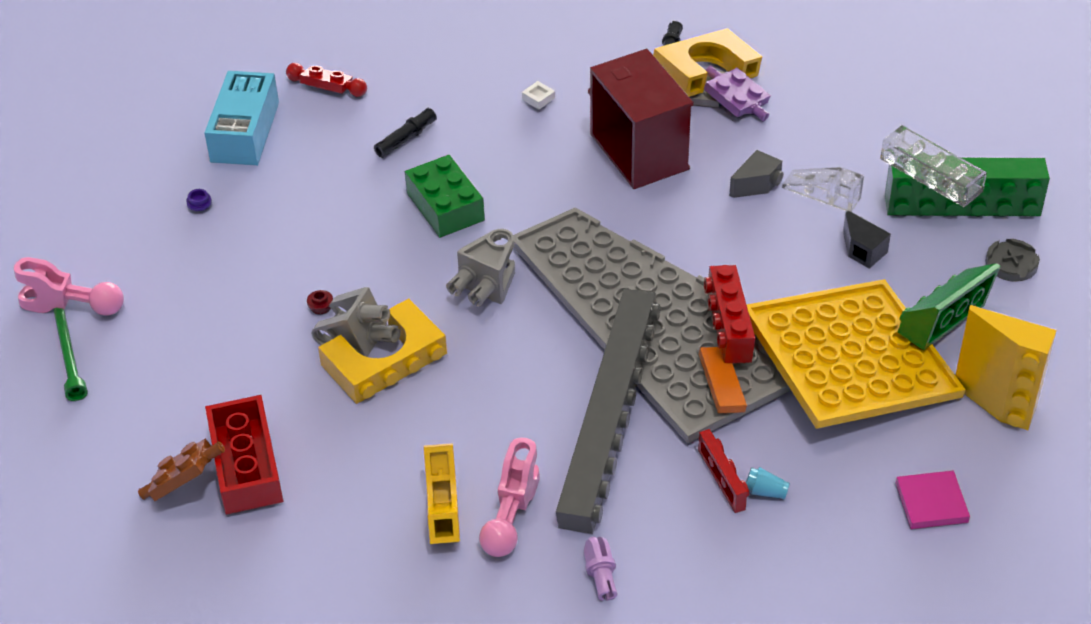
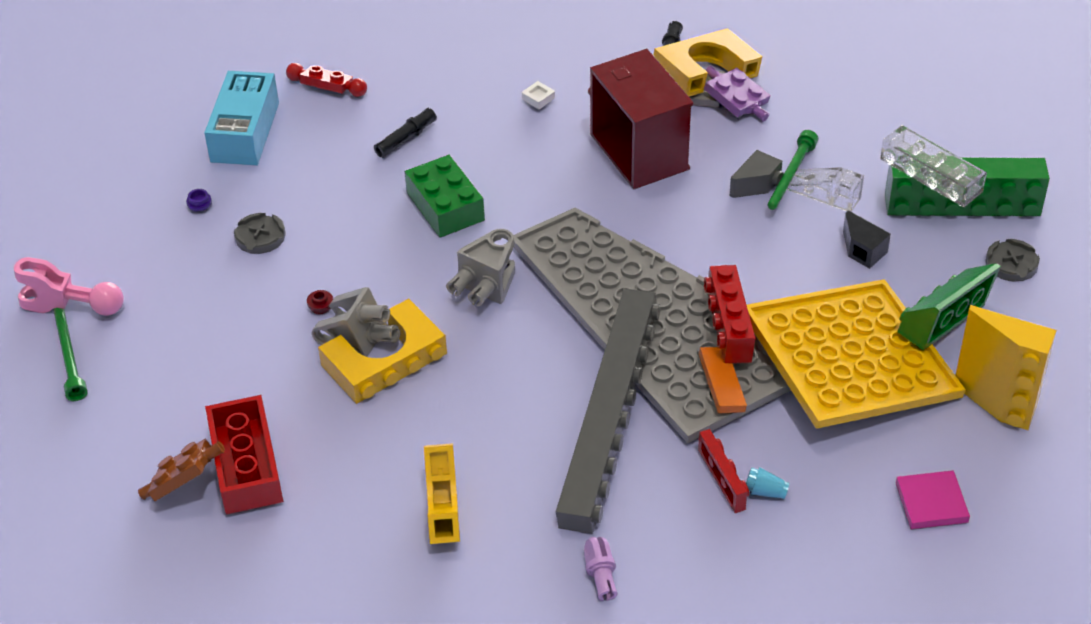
bright pink piece [479,438,540,557] -> none
none -> dark grey tile [234,213,286,254]
none -> green piece [767,130,819,210]

